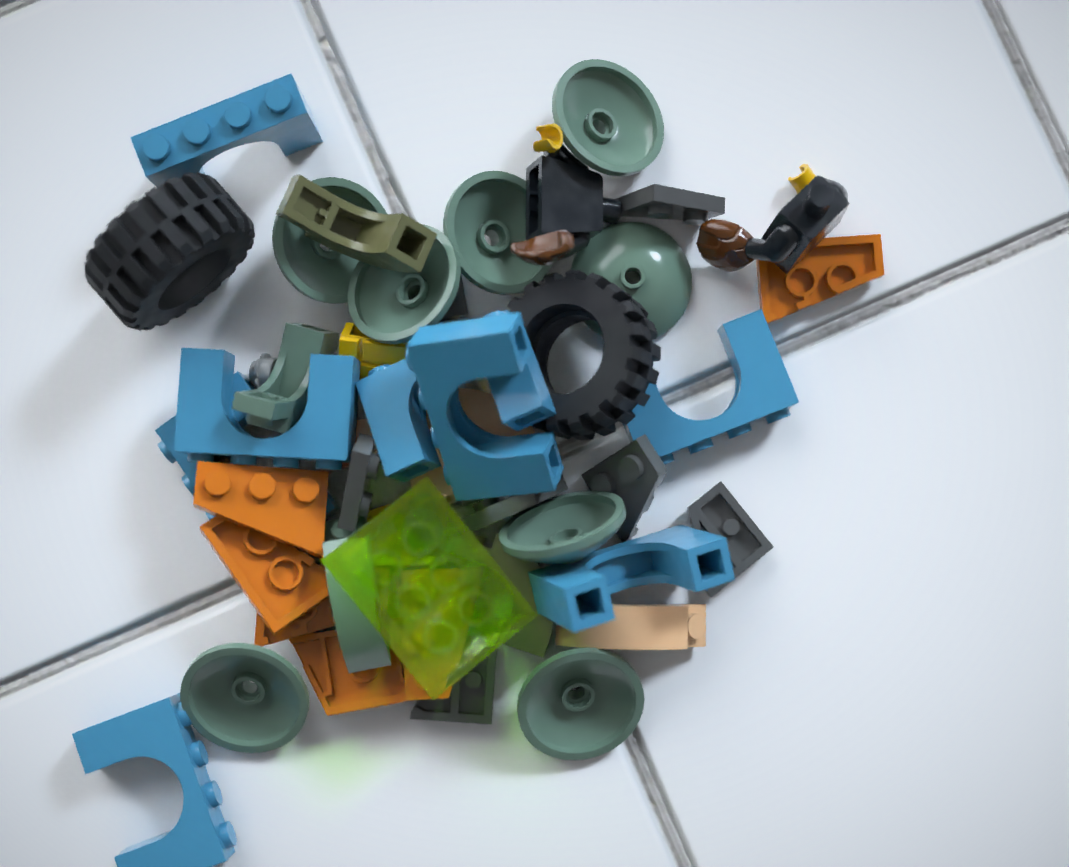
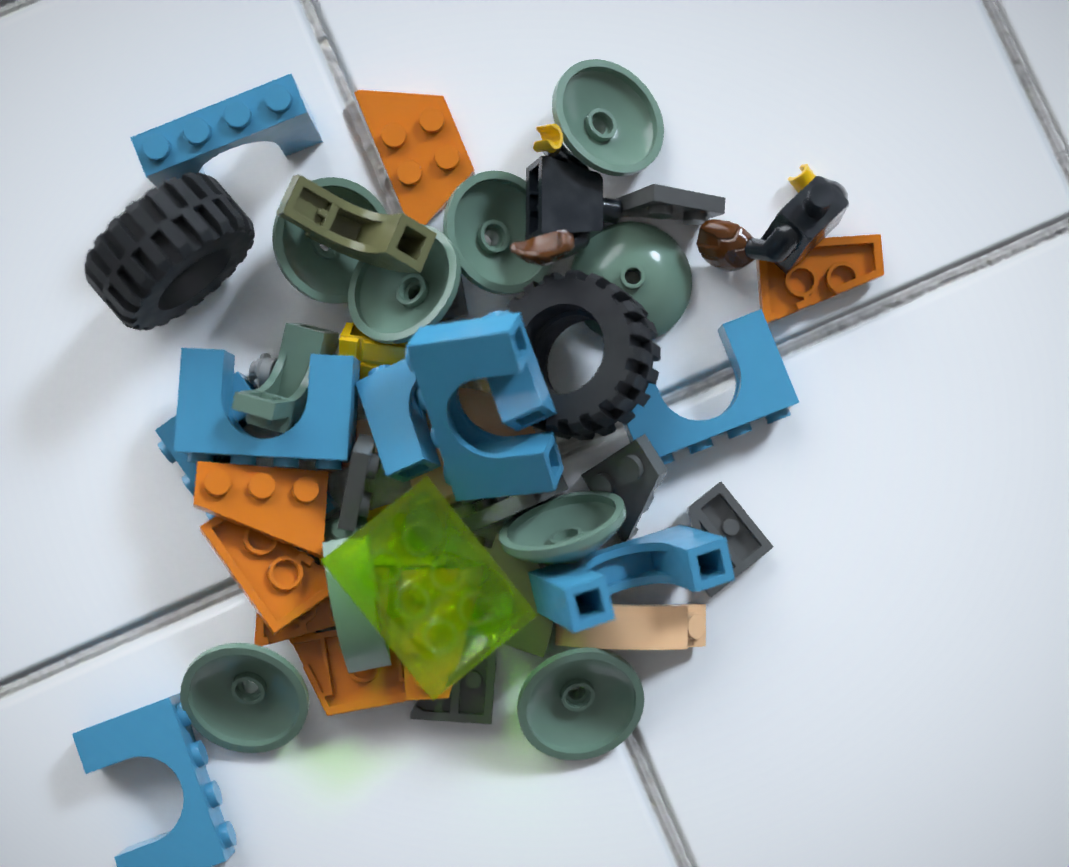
none -> orange wing [354,90,475,225]

